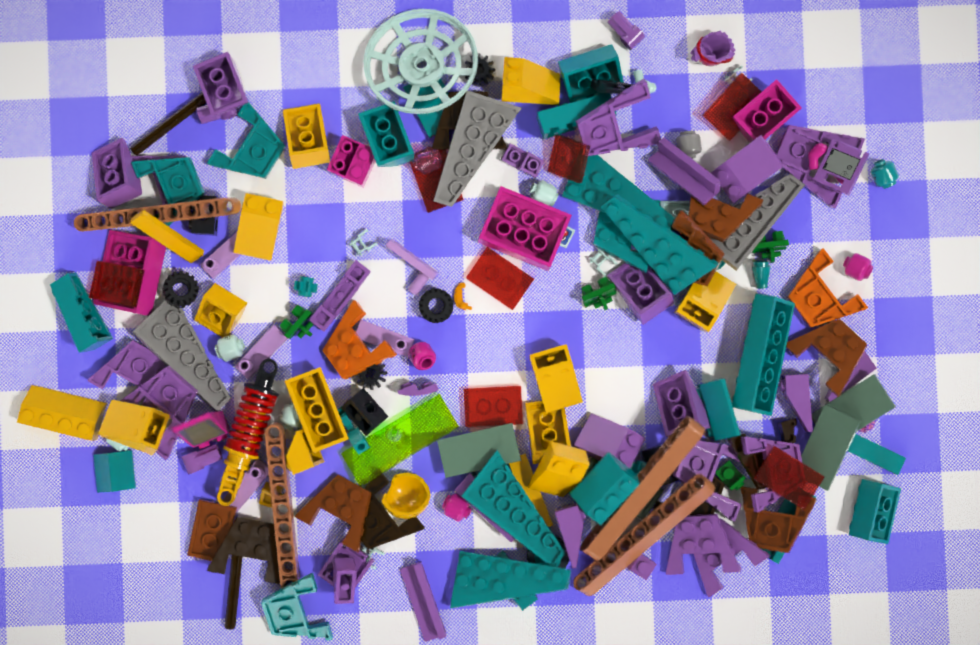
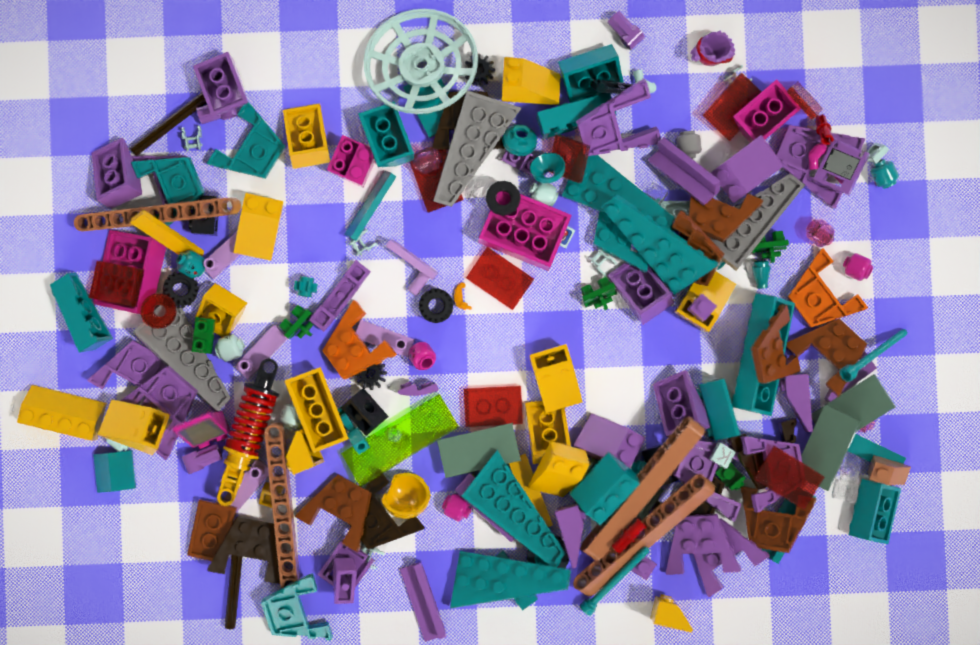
none -> clear red piece [140,293,177,329]
none -> teal head [176,250,206,278]
none -> light aqua piece [181,125,203,152]
none -> green hips [191,317,216,354]
none -> teal tile [344,170,396,241]
none -> black tyre [486,181,521,216]
none -> teal piece [502,124,537,156]
none -> teal piece [530,153,565,183]
none -> teal piece [580,546,649,616]
none -> red axle [612,518,646,553]
none -> clear tile [644,182,668,205]
none -> yellow slope [650,594,693,633]
none -> medium lavender brick [687,294,717,322]
none -> light aqua tile [709,442,736,469]
none -> dark orange wing [751,304,801,383]
none -> tile [787,81,823,120]
none -> clear pink head [806,219,835,247]
none -> red axle [815,114,834,145]
none -> clear slope [831,461,859,504]
none -> teal piece [839,329,908,382]
none -> light aqua tile [867,142,889,164]
none -> nougat slope [867,455,911,485]

